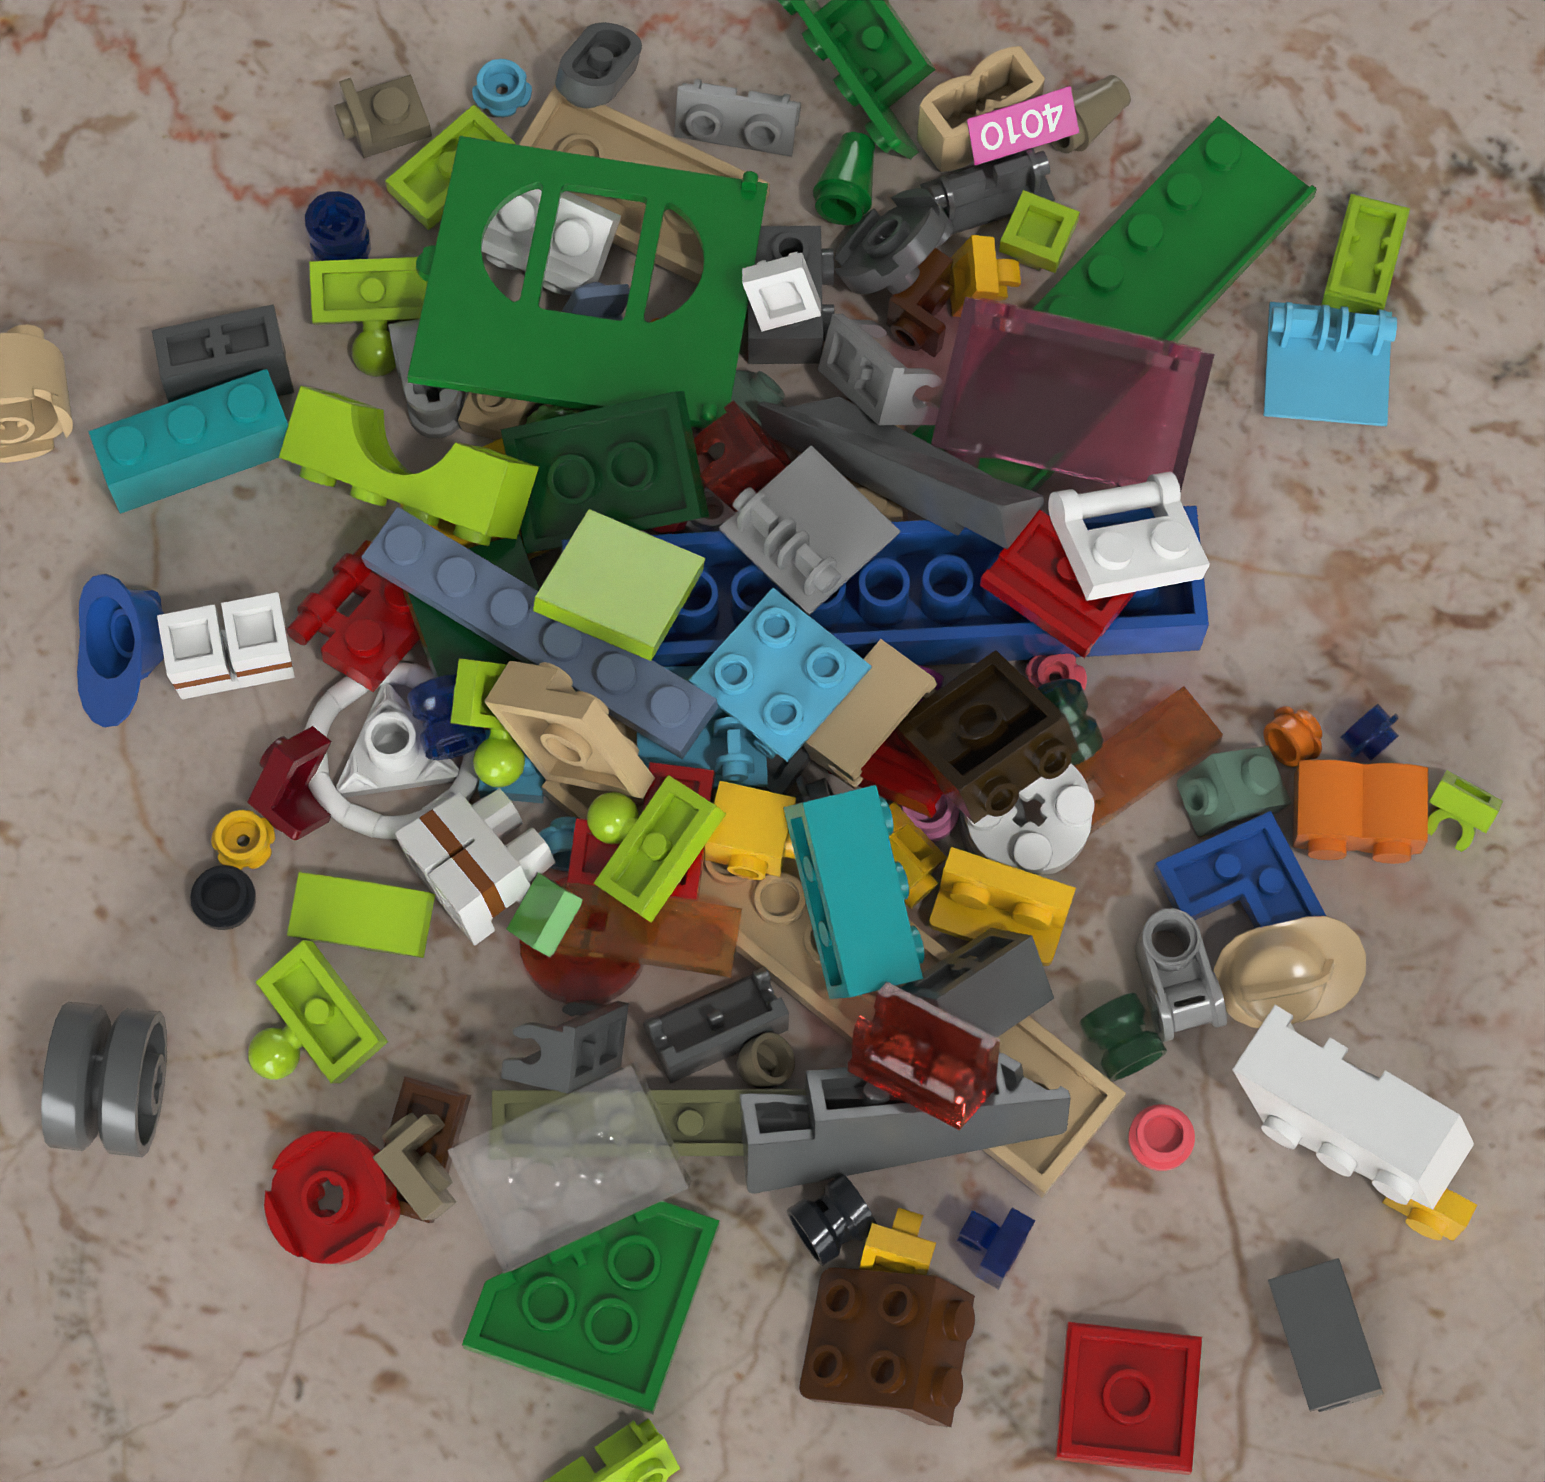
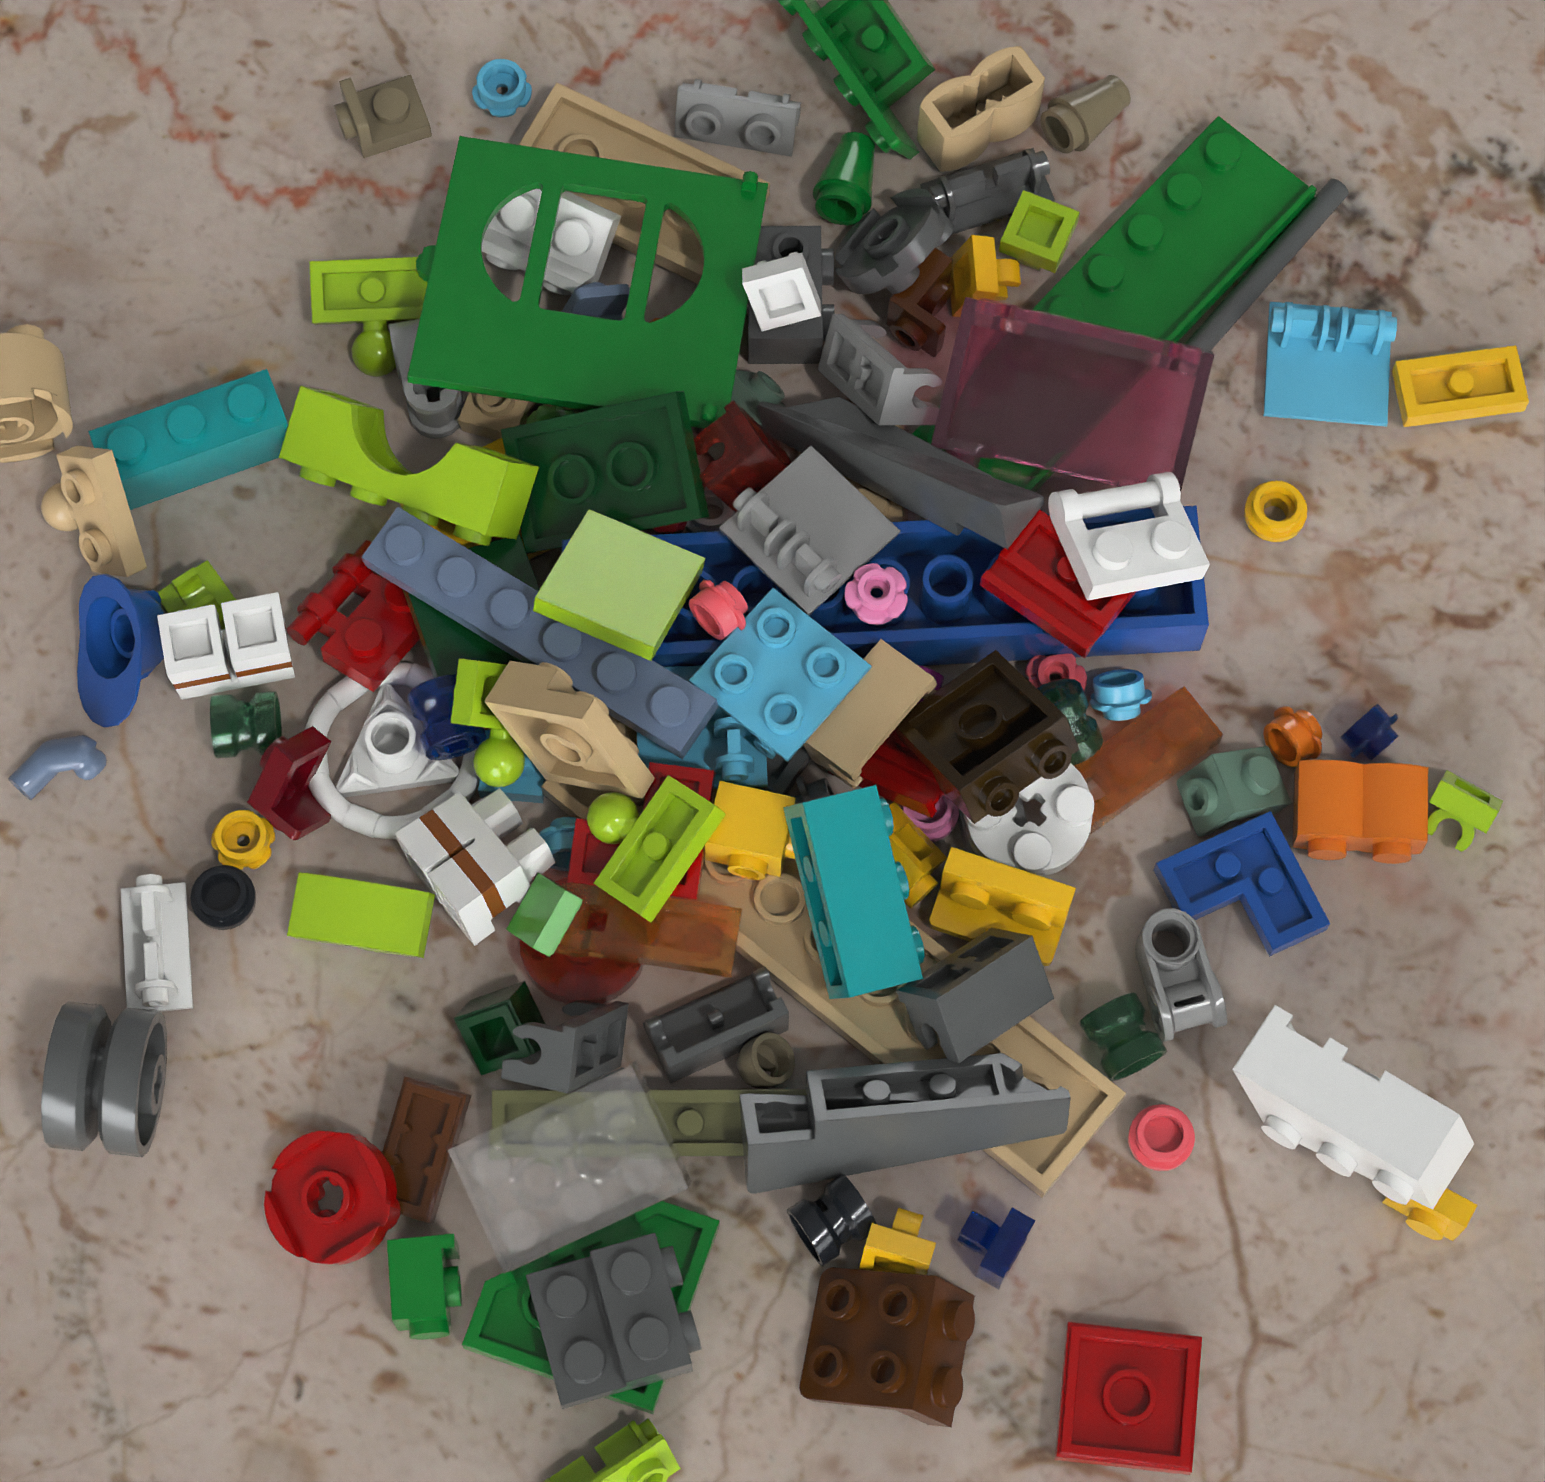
dark grey hinge [152,304,294,403] -> none
lime plate [248,940,388,1084] -> none
clear blue wheel [305,191,371,261] -> none
dark tan bracket [373,1113,457,1221] -> none
lime plate [385,104,515,230] -> none
dark grey plate [555,22,642,109] -> none
clear red hinge [847,982,1000,1131] -> none
sticker [967,86,1080,165] -> none
tan piece [1213,916,1366,1028] -> none
dark grey hinge [1268,1258,1384,1412] -> none
lime plate [1321,194,1410,315] -> none
none -> sand blue arm [8,735,107,800]
none -> tan plate [41,446,147,577]
none -> white hinge [121,874,193,1012]
none -> lime tile [158,560,236,630]
none -> clear green wheel [210,691,282,759]
none -> green brick [387,1233,462,1340]
none -> dark green slope [454,981,545,1076]
none -> dark grey plate [526,1233,702,1409]
none -> coral plate [689,580,748,640]
none -> bright pink plate [844,563,908,625]
none -> medium azure plate [1090,669,1152,721]
none -> dark grey bar [1180,178,1349,365]
none -> yellow plate [1244,481,1307,542]
none -> yellow plate [1391,345,1529,427]

